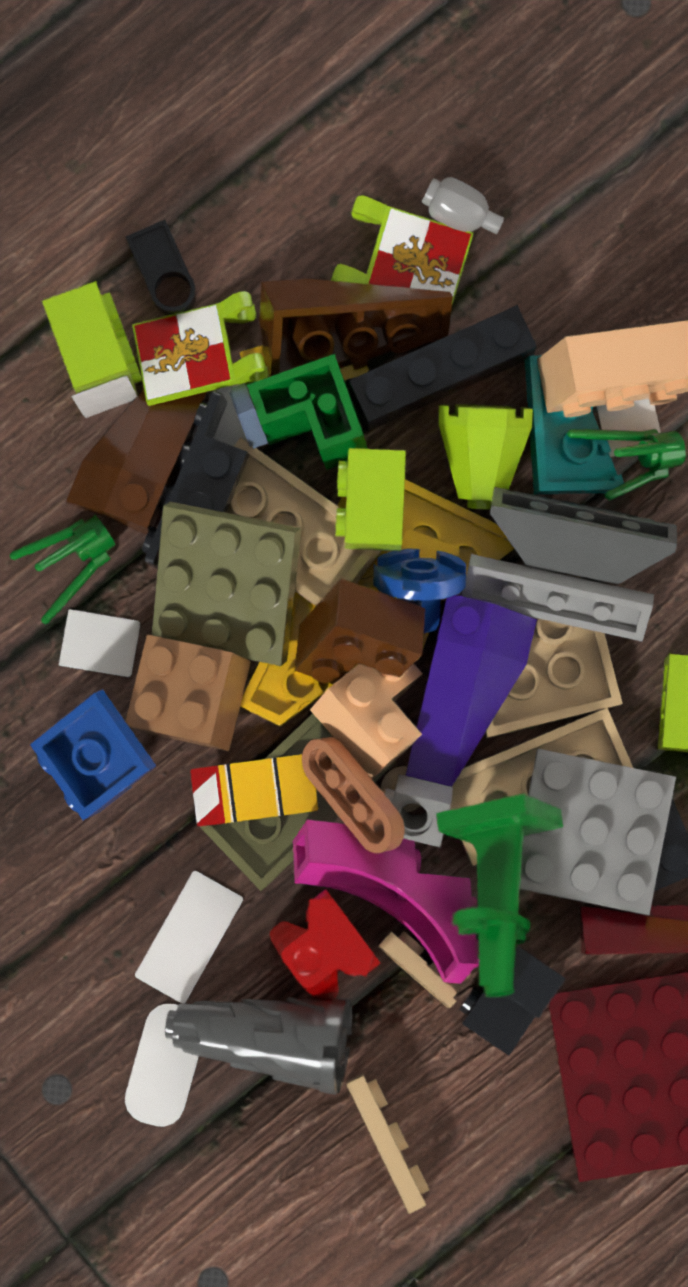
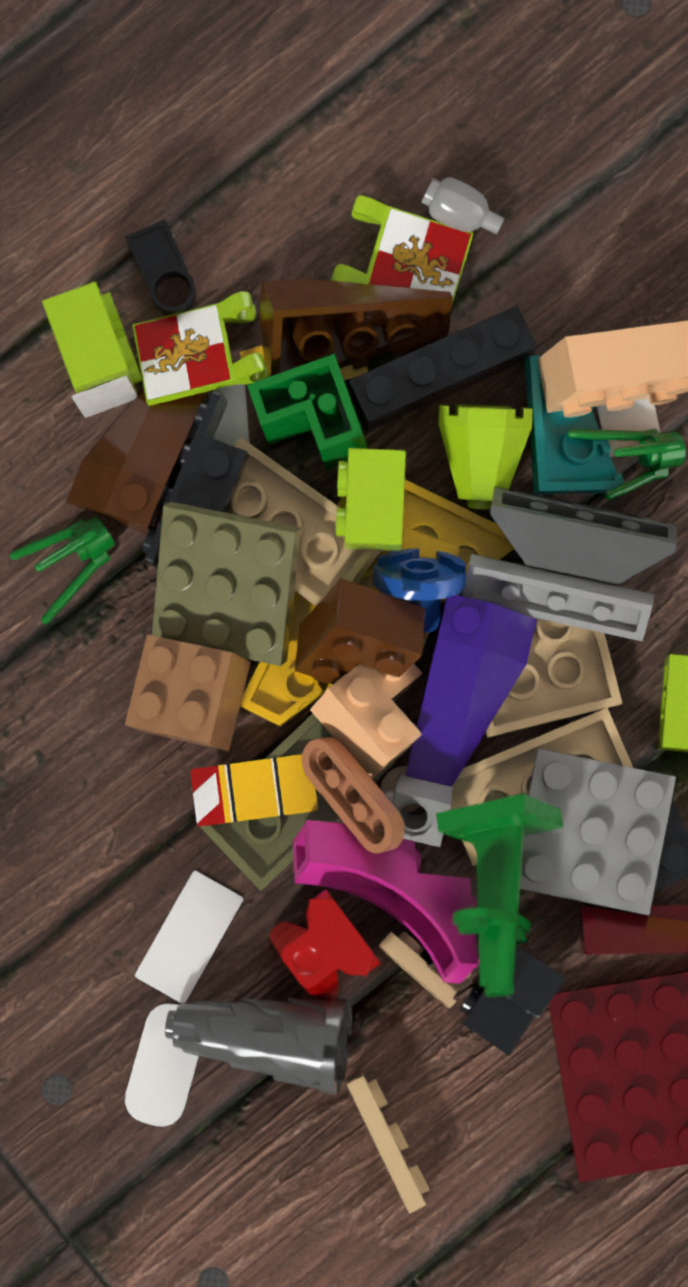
blue plate [30,690,156,821] -> none
white sticker [59,609,140,677] -> none
sand blue tile [229,383,268,449] -> none

